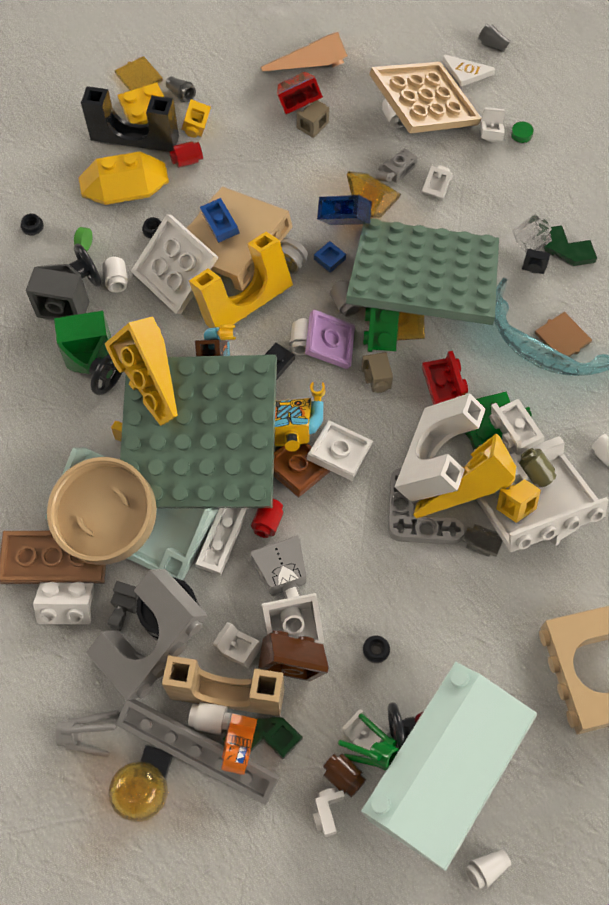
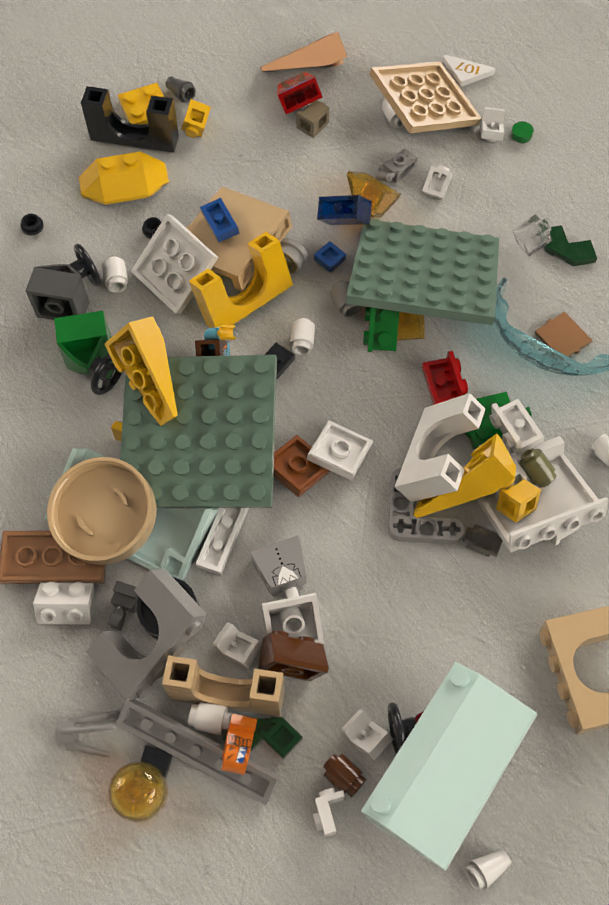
bright green tile [74,227,93,251] -> none
clear yellow piece [115,56,163,91] -> none
red brick [169,141,203,168] -> none
red brick [251,499,284,538] -> none
torso [274,382,326,452] -> none
lavender tile [305,310,355,369] -> none
green plant [338,713,399,771] -> none
dark tan brick [361,352,393,393] -> none
black plate [363,636,390,663] -> none
dark grey cone [478,24,510,52] -> none
black plate [522,248,550,274] -> none

